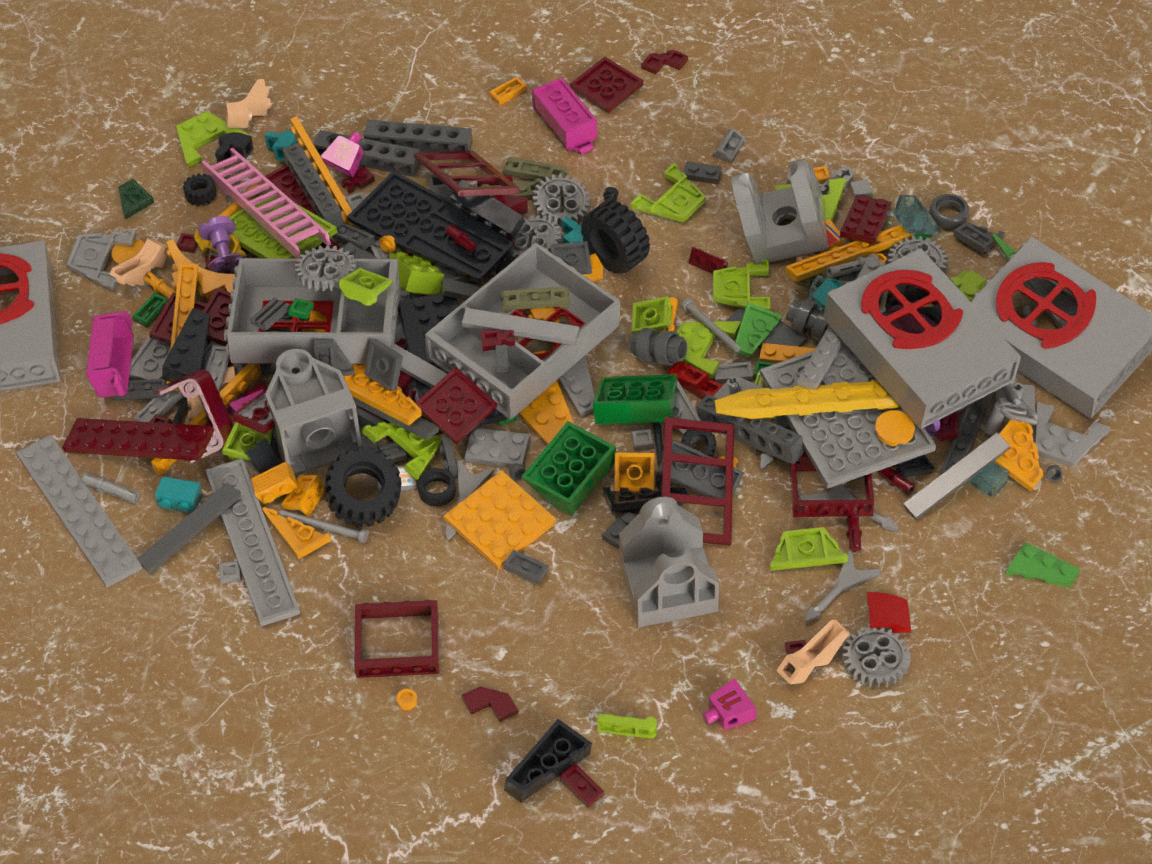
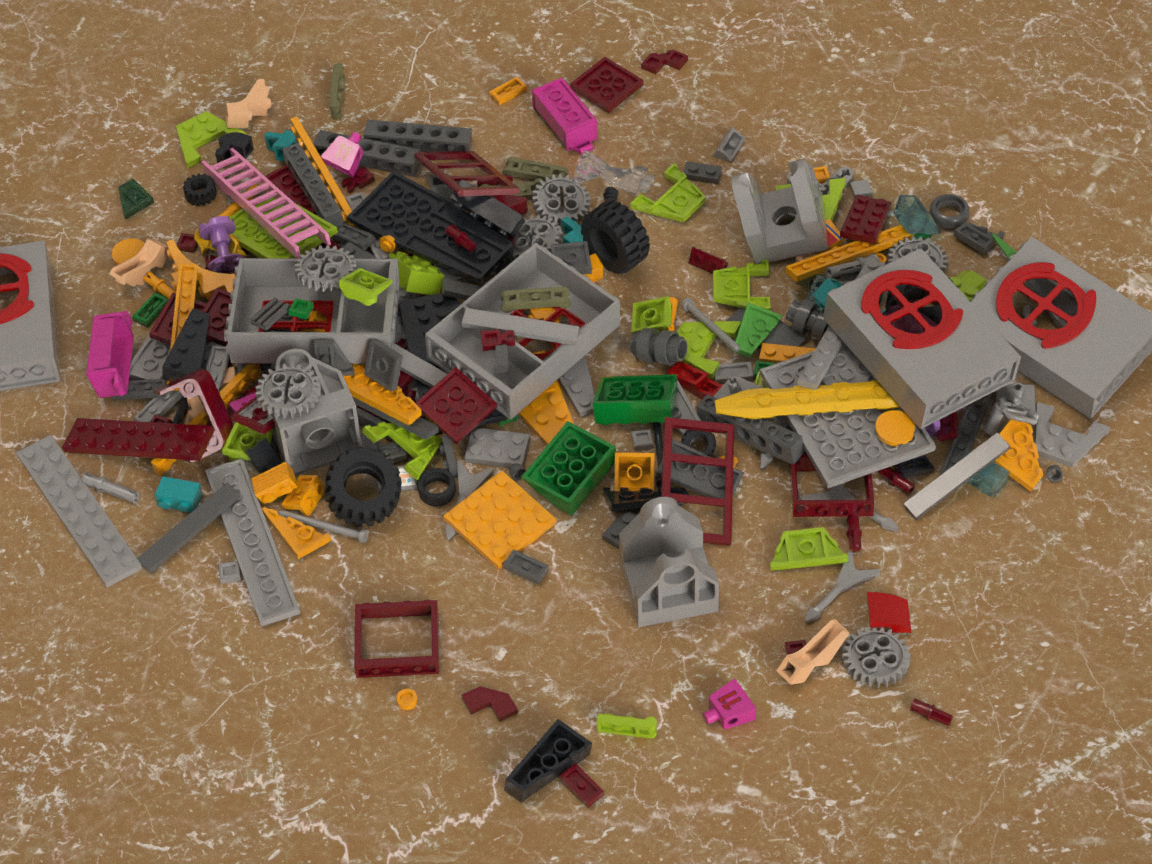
light grey wing [67,230,137,291] -> none
bright green wing [1006,542,1080,588] -> none
none -> light grey gear [256,363,321,419]
none -> olive plate [329,63,345,119]
none -> clear hips [572,150,655,195]
none -> dark red axle [910,698,953,726]

